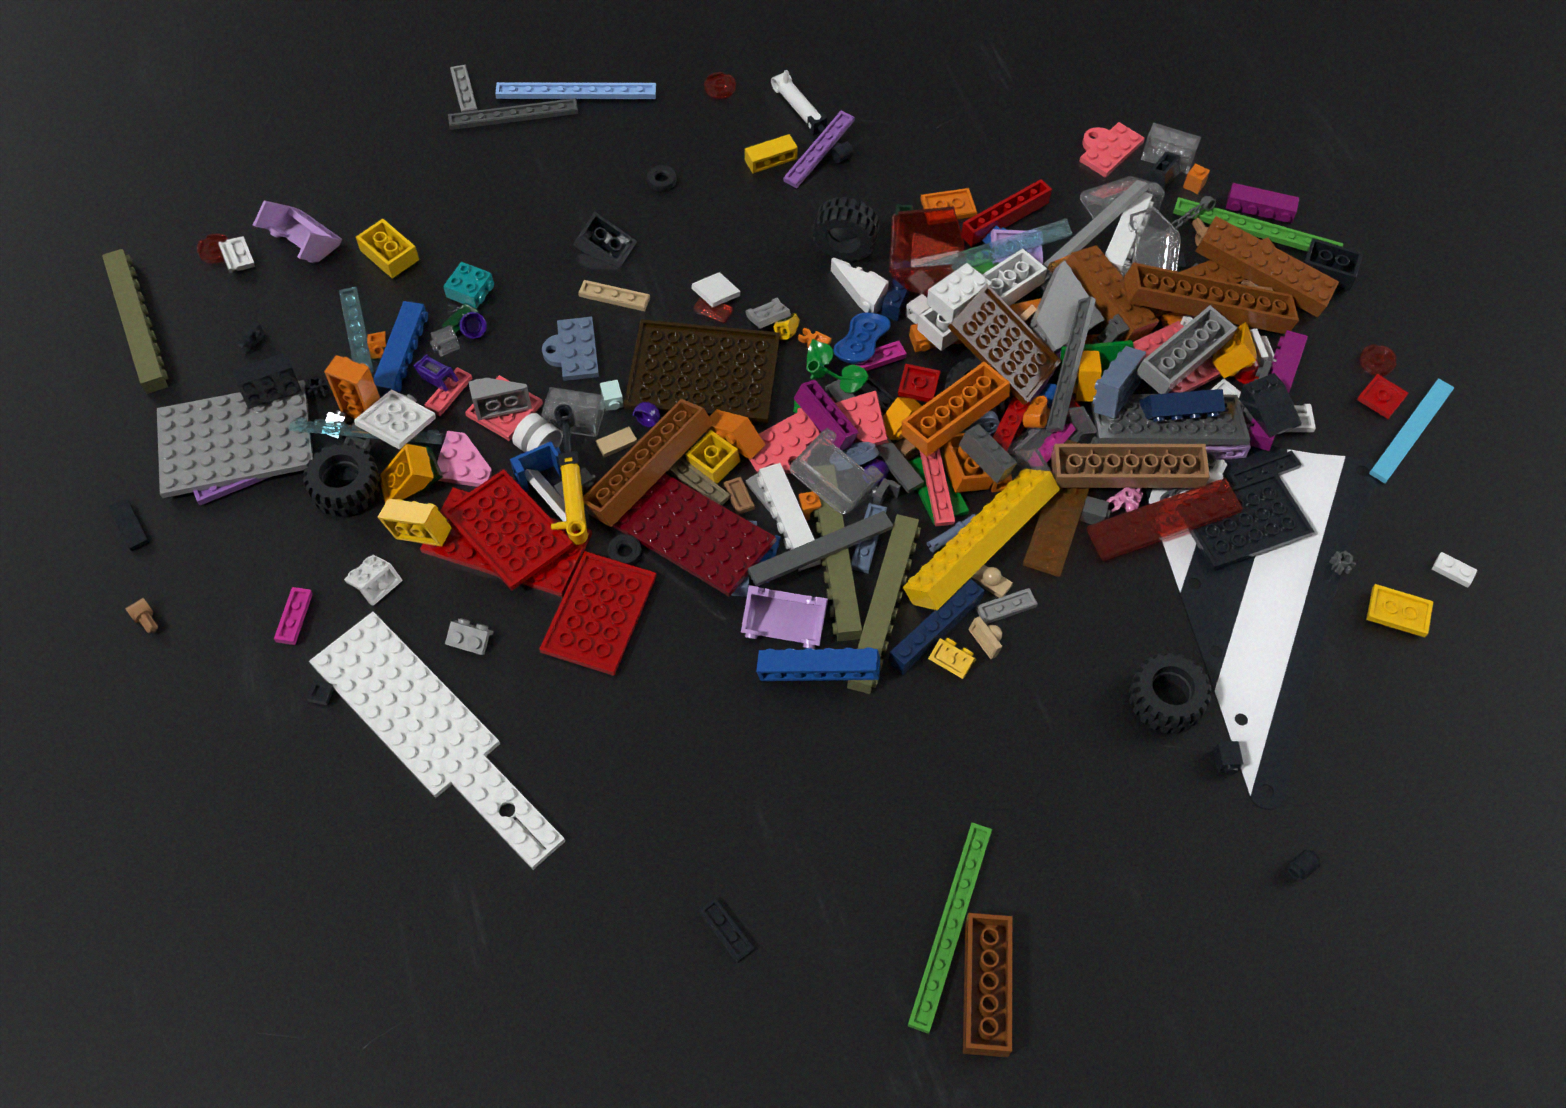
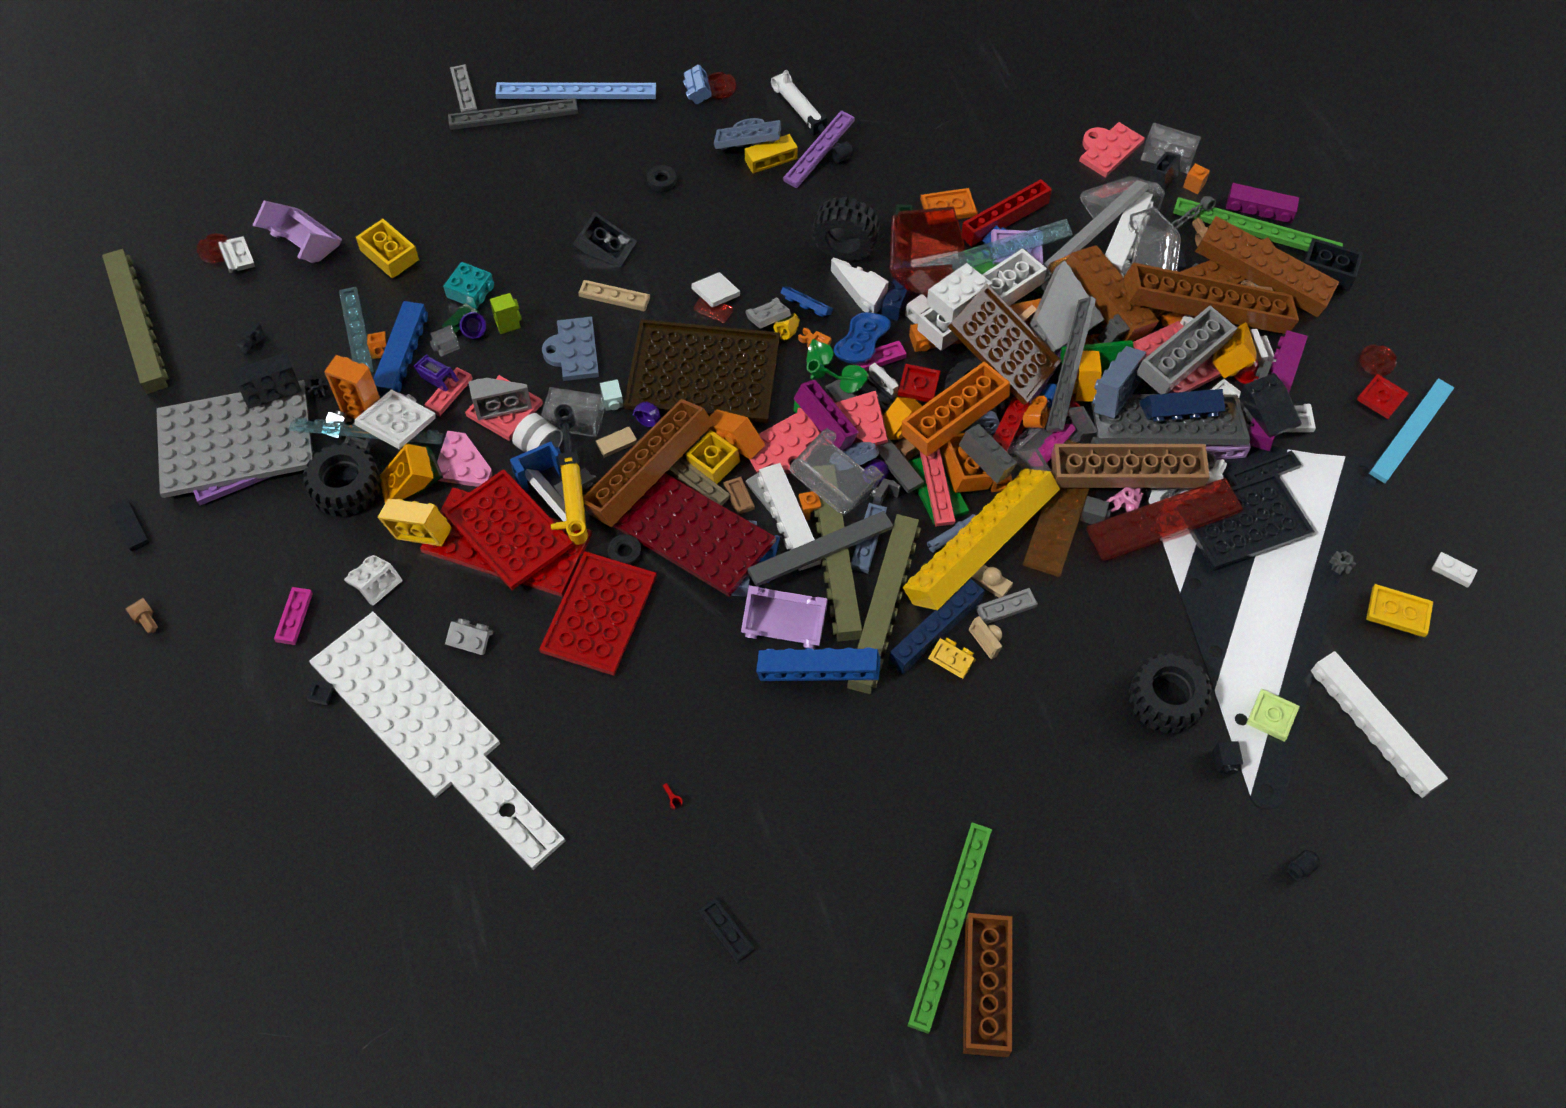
none -> lime brick [490,293,522,334]
none -> red hand [663,783,683,810]
none -> medium blue brick [683,65,712,104]
none -> sand blue plate [714,118,781,150]
none -> blue plate [781,287,833,317]
none -> white plate [869,363,898,398]
none -> yellowish green tile [1246,689,1300,742]
none -> white brick [1311,651,1448,798]

